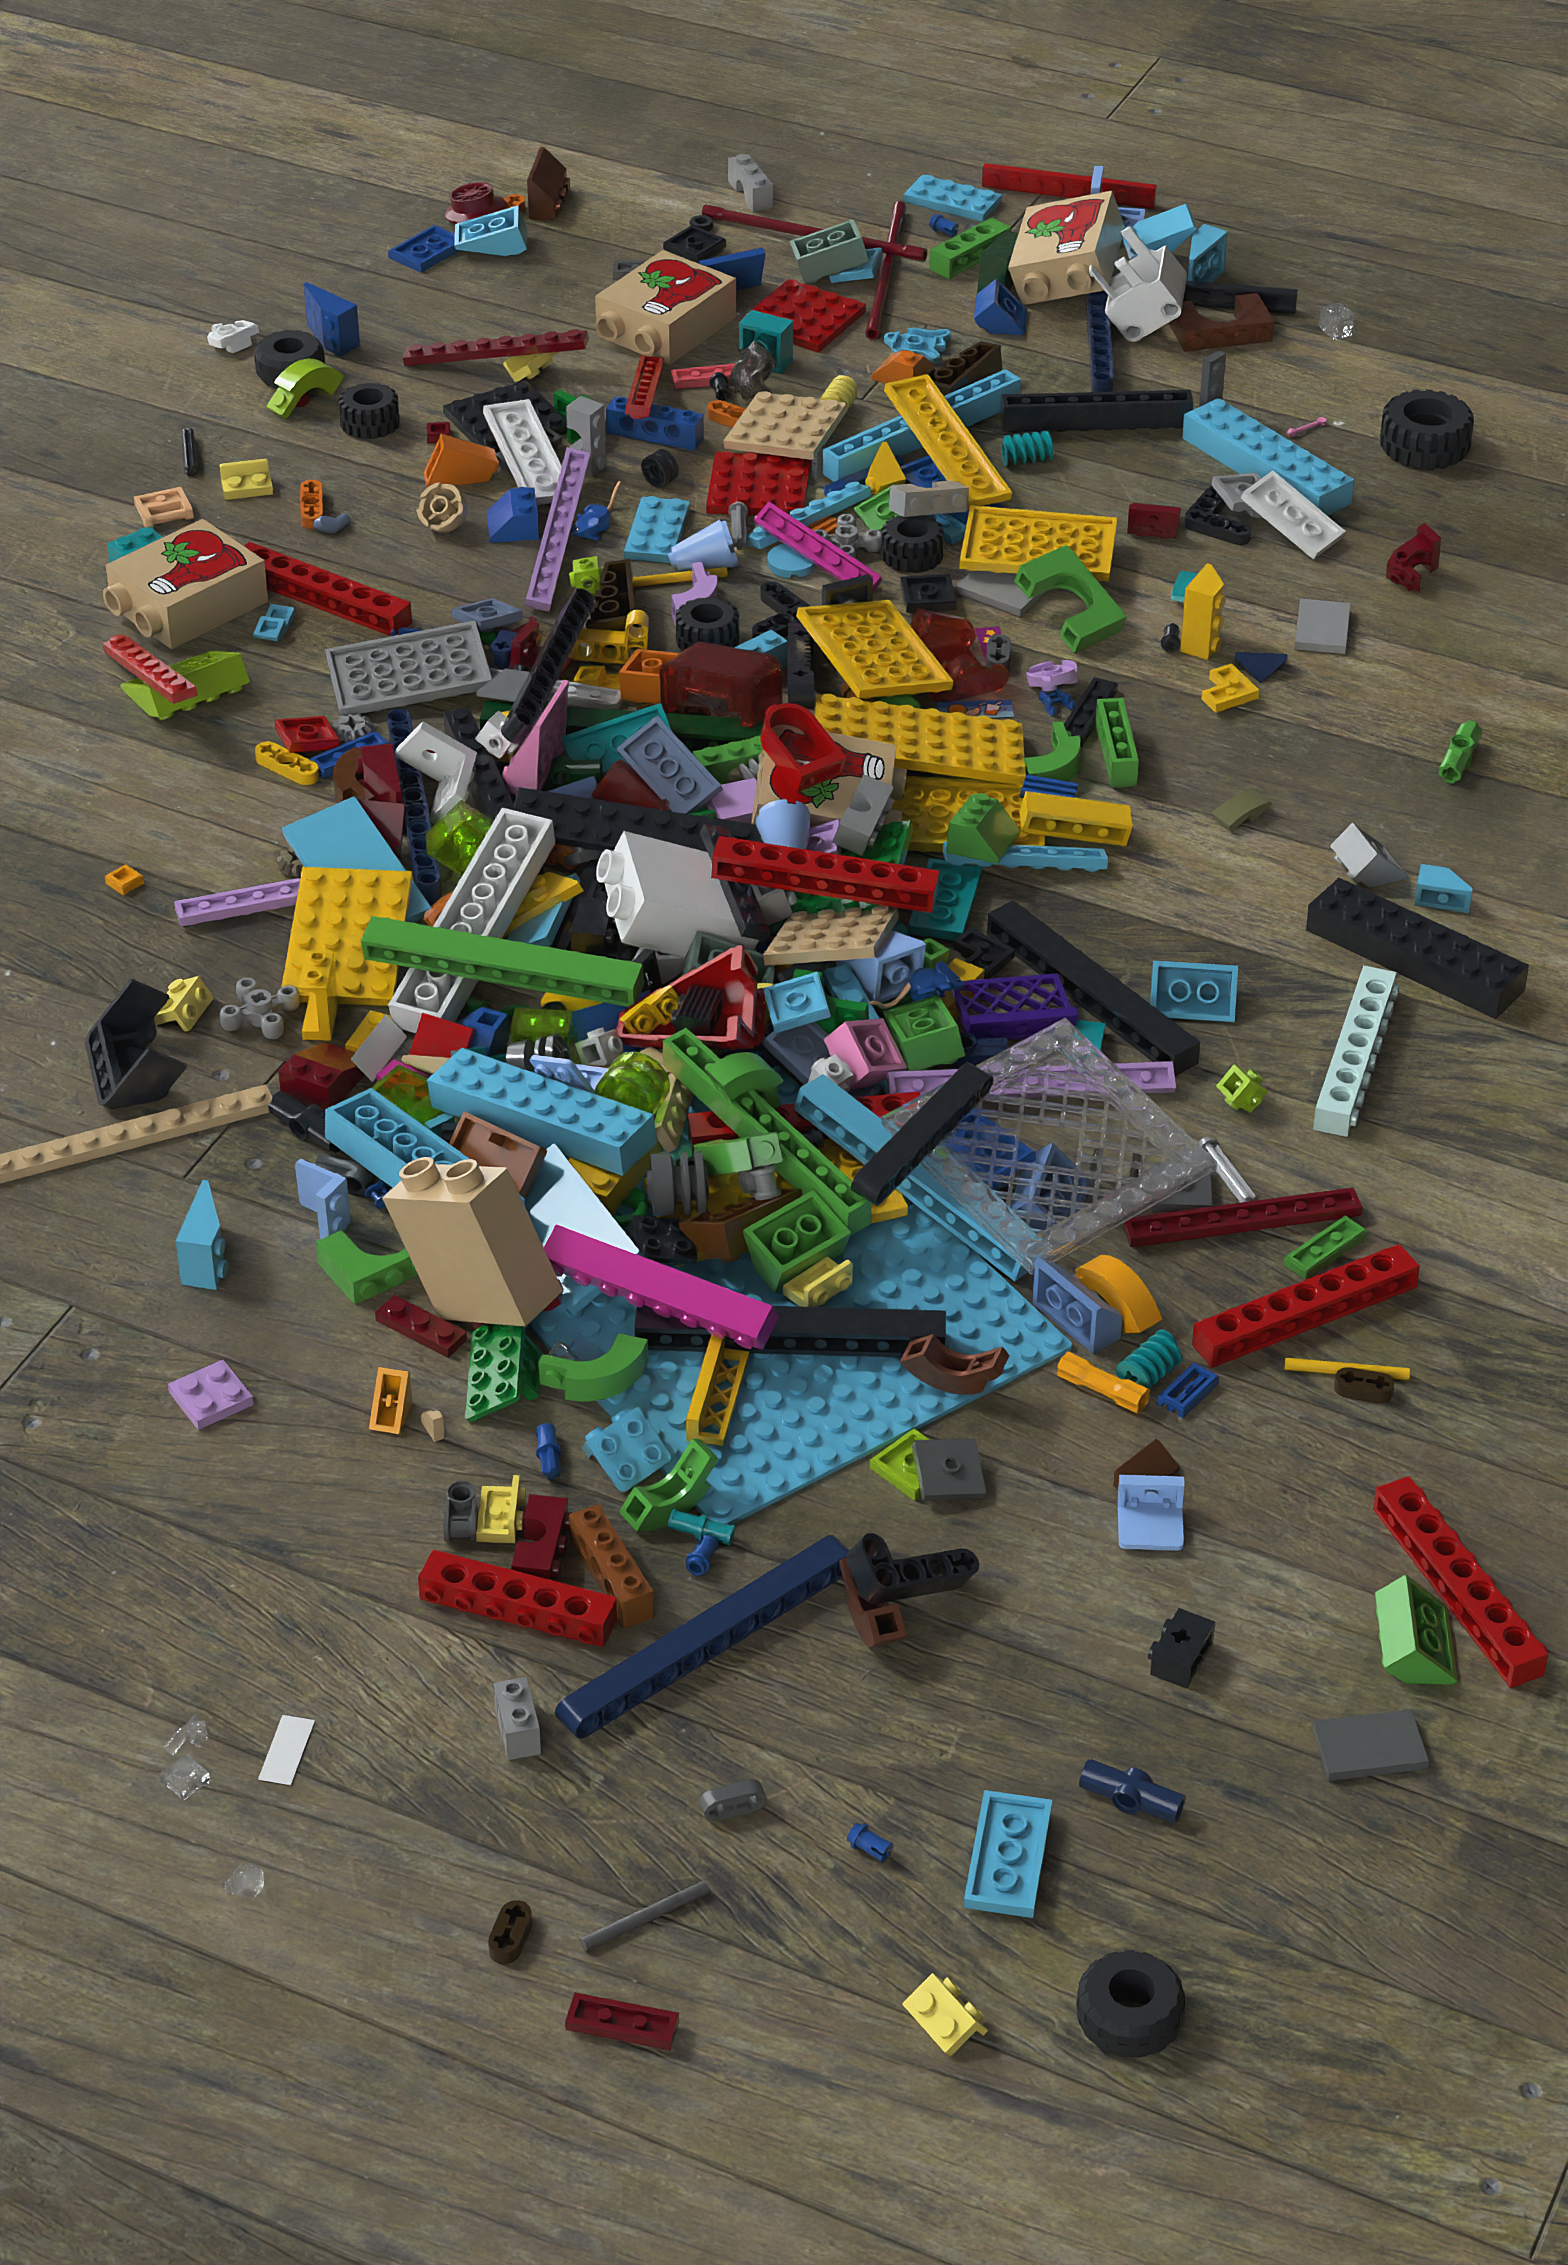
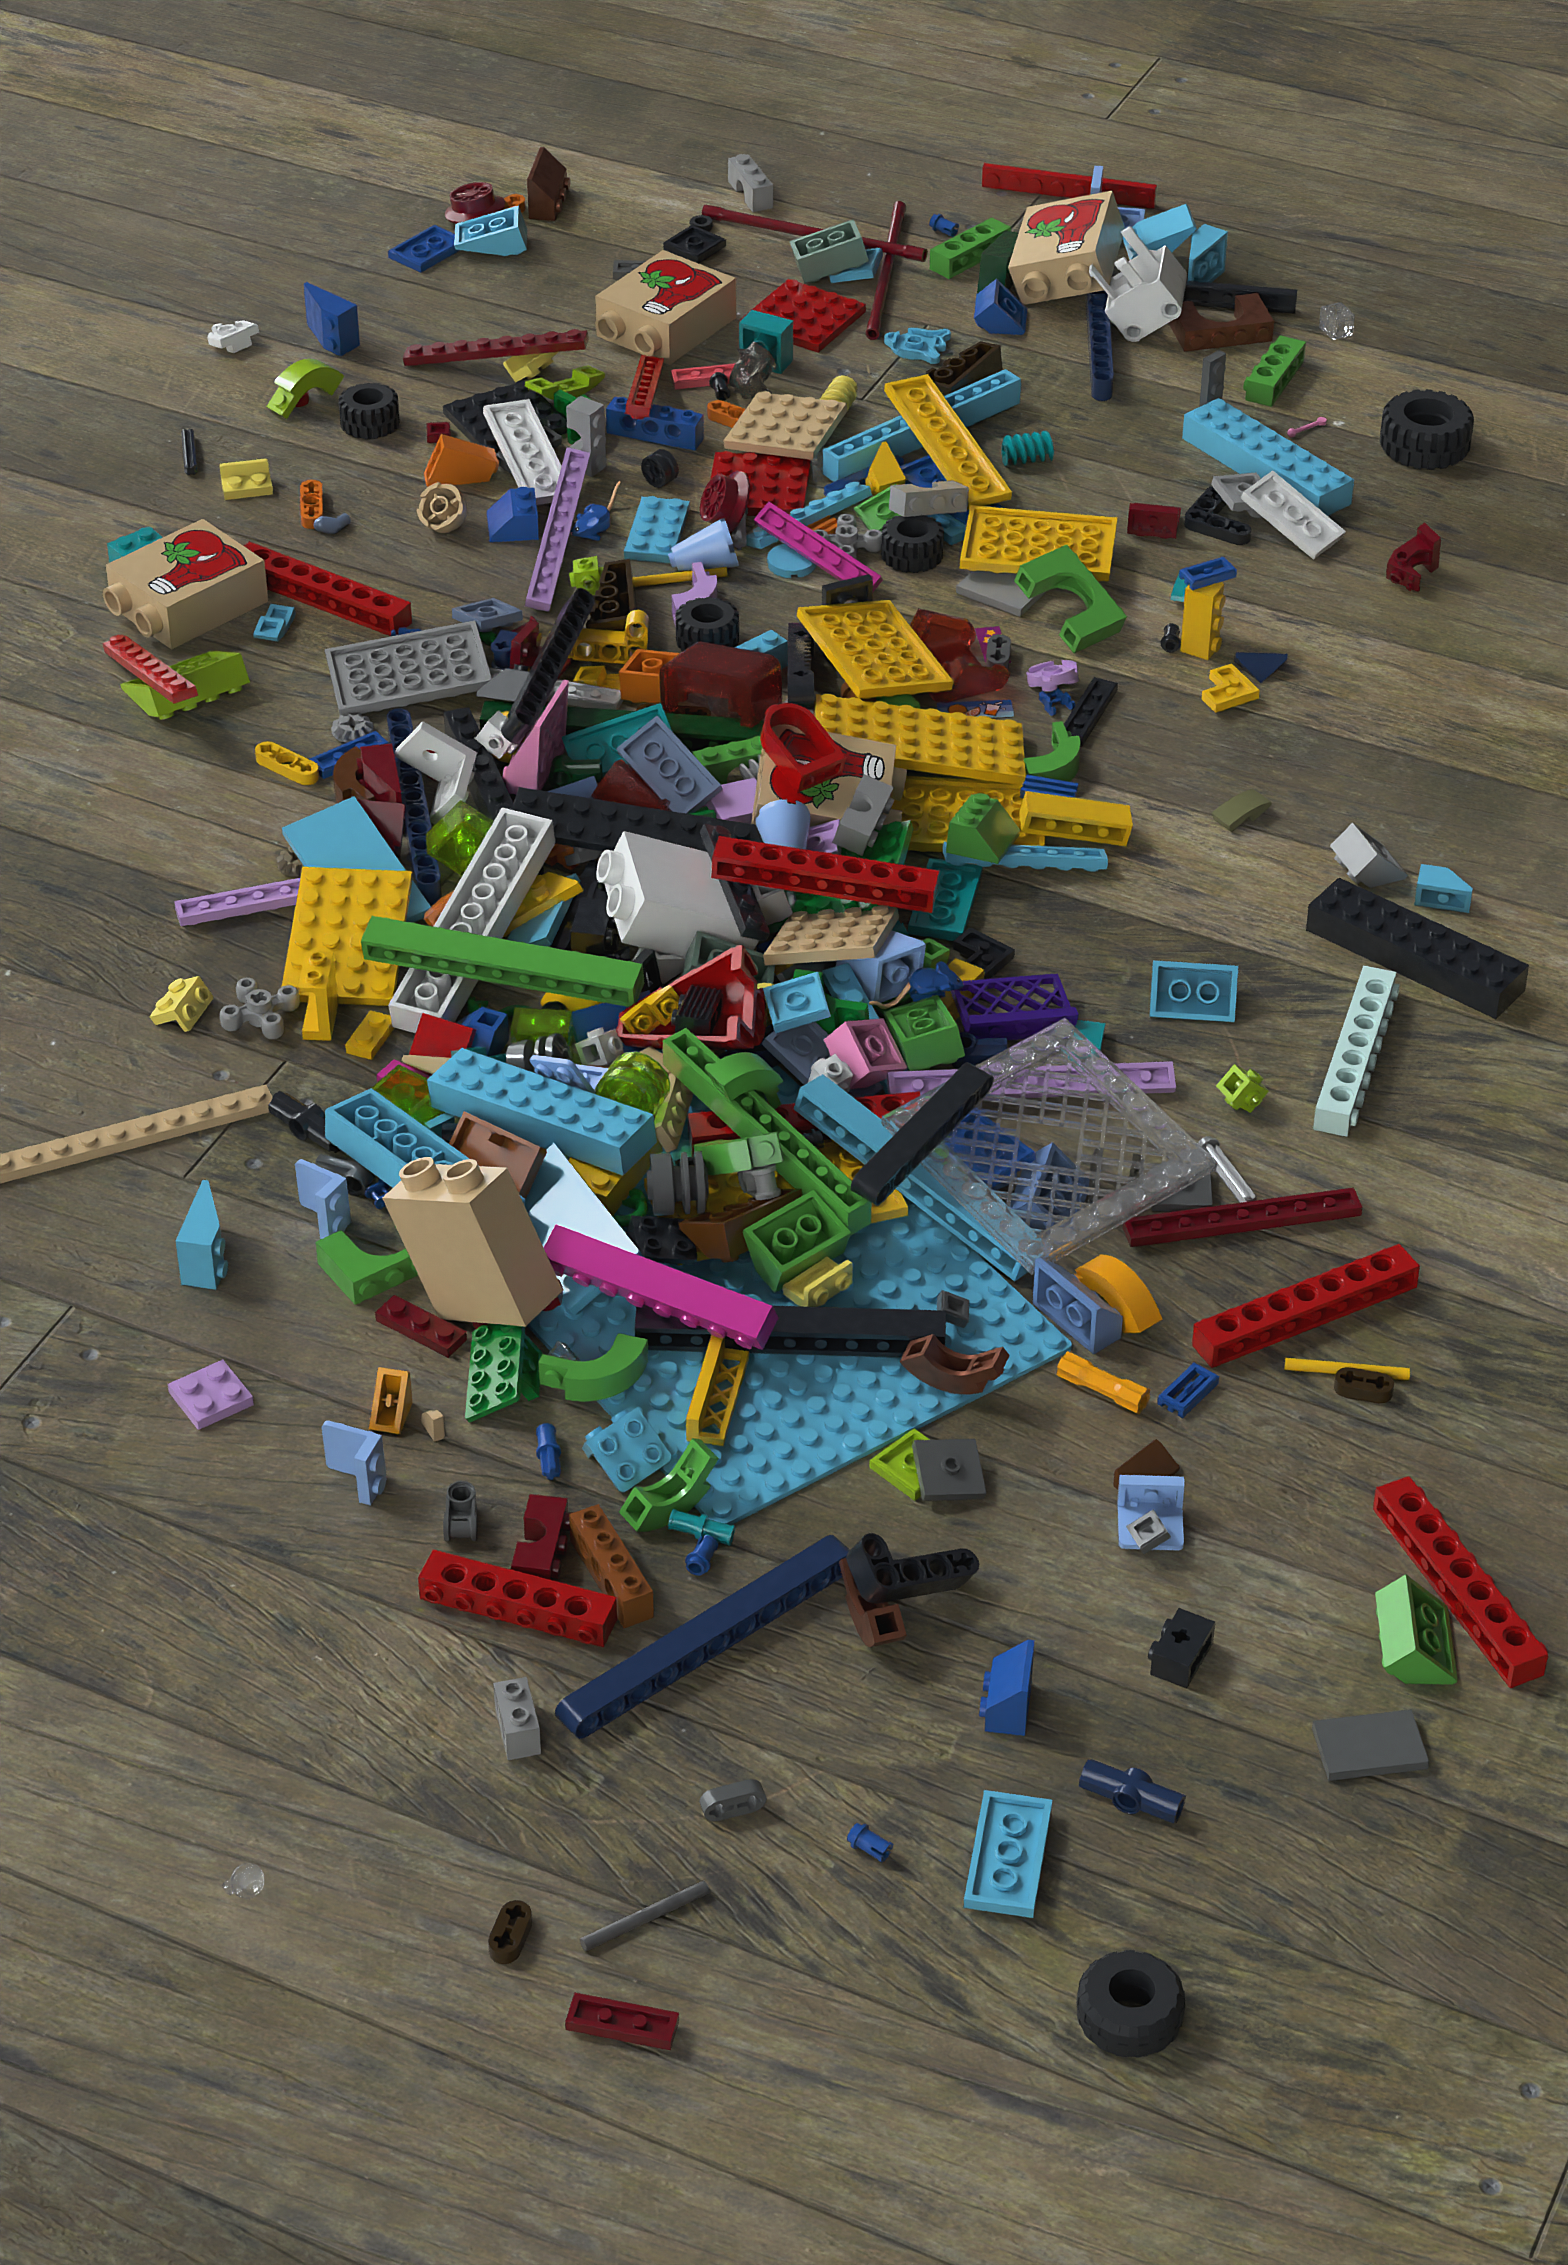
black windscreen [85,978,187,1109] -> none
light orange tile [105,864,144,895] -> none
light nougat plate [134,487,194,528] -> none
clear plate [160,1754,210,1801] -> none
clear plate [162,1714,207,1756] -> none
black tyre [254,330,325,389] -> none
white sticker [258,1715,315,1785] -> none
red tile [275,716,341,753] -> none
dark red slope [278,1042,365,1112] -> none
white sticker [351,1014,407,1082] -> none
light yellow bracket [476,1475,526,1543] -> none
blue tile [699,248,766,290] -> none
black beam [752,581,810,639] -> none
orange slope [871,350,934,383] -> none
black plate [900,574,957,613] -> none
light yellow bracket [902,1973,989,2056] -> none
medium azure plate [903,175,1002,222] -> none
black brick [987,900,1200,1076] -> none
black brick [1000,390,1194,433] -> none
bright green brick [1096,698,1139,788] -> none
teal piece [1116,1329,1182,1389] -> none
bright green tile [1283,1216,1367,1279] -> none
light grey tile [1294,599,1350,654] -> none
bright green piece [1439,720,1483,784] -> none
none -> light blue bracket [322,1421,387,1506]
none -> lime slope [524,365,605,400]
none -> dark red wheel [700,471,750,534]
none -> dark grey tile [937,1290,969,1328]
none -> blue slope [979,1640,1035,1736]
none -> tile [1126,1509,1171,1554]
none -> blue tile [1179,557,1237,590]
none -> bright green brick [1243,335,1306,407]

